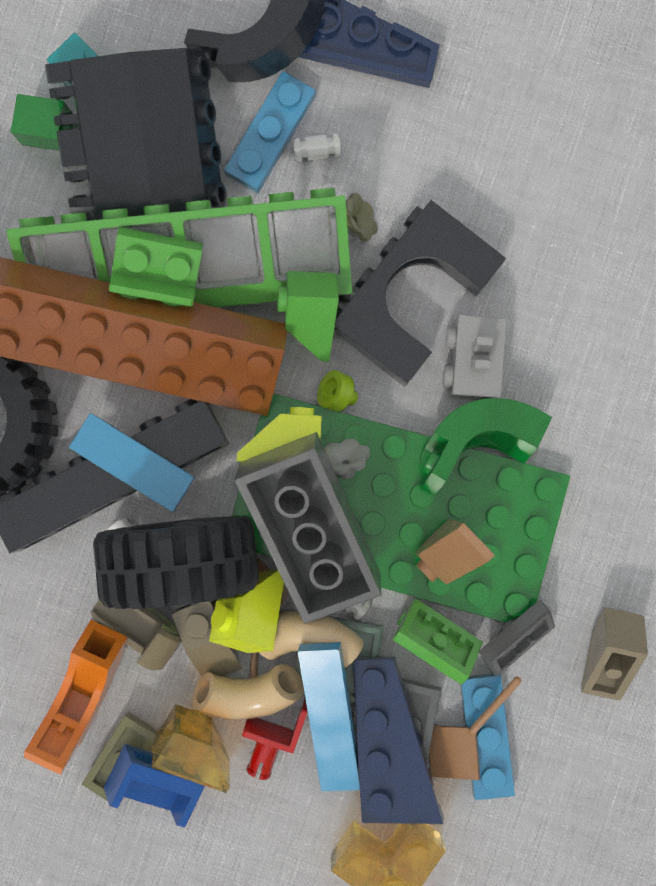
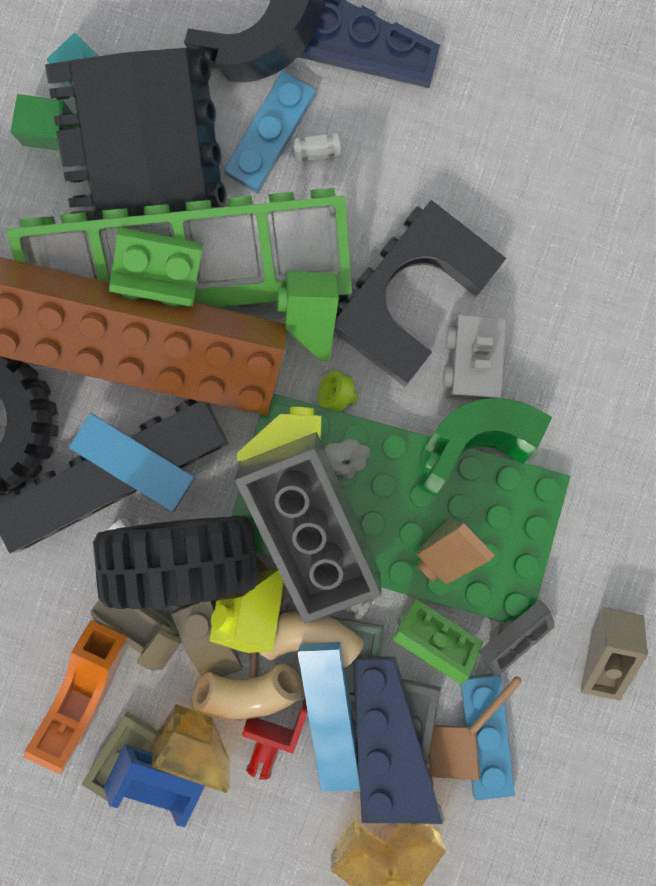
olive plant [345,193,377,242] -> none

